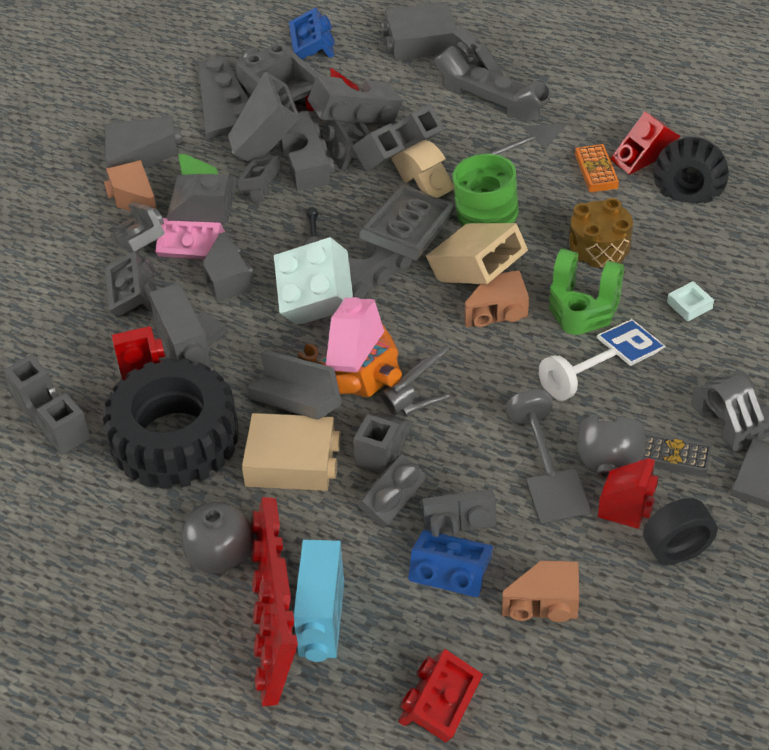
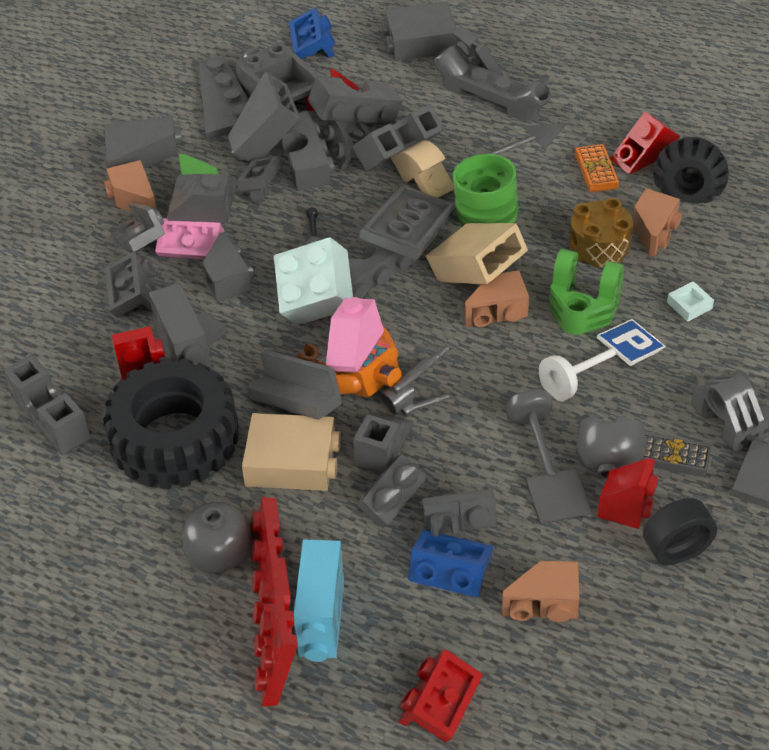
none -> nougat slope [633,188,682,257]

